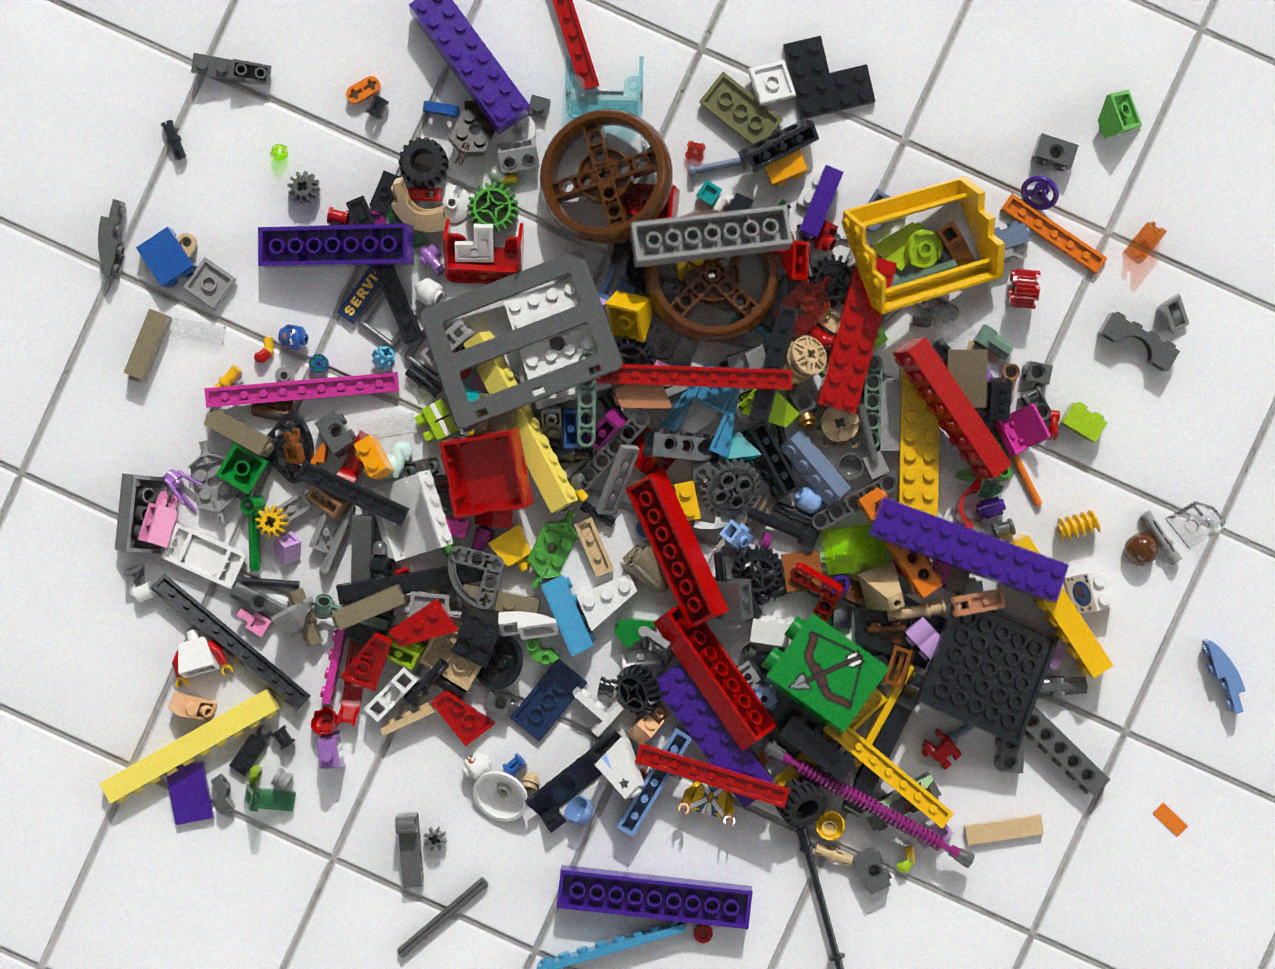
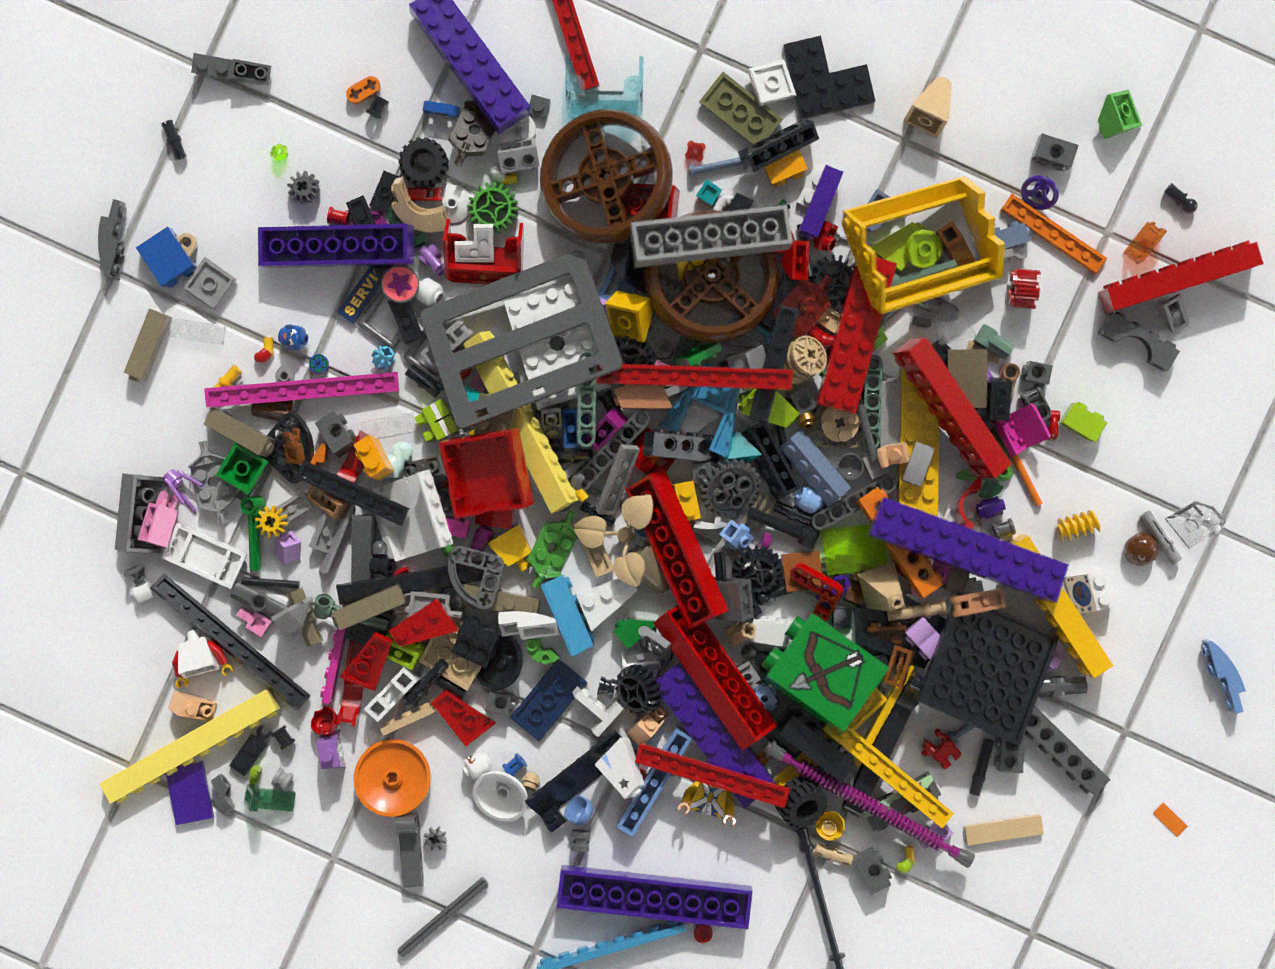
none -> orange dish [354,739,431,817]
none -> tile [381,265,419,304]
none -> dark grey wheel [570,829,591,852]
none -> tan plant [574,495,653,587]
none -> green plate [672,343,723,367]
none -> tan piece [724,622,757,647]
none -> light nougat bracket [877,442,910,468]
none -> light grey slope [902,442,934,488]
none -> tan slope [903,77,952,138]
none -> black axle [969,738,994,796]
none -> red brick [1098,240,1264,314]
none -> black pin [1164,183,1198,213]

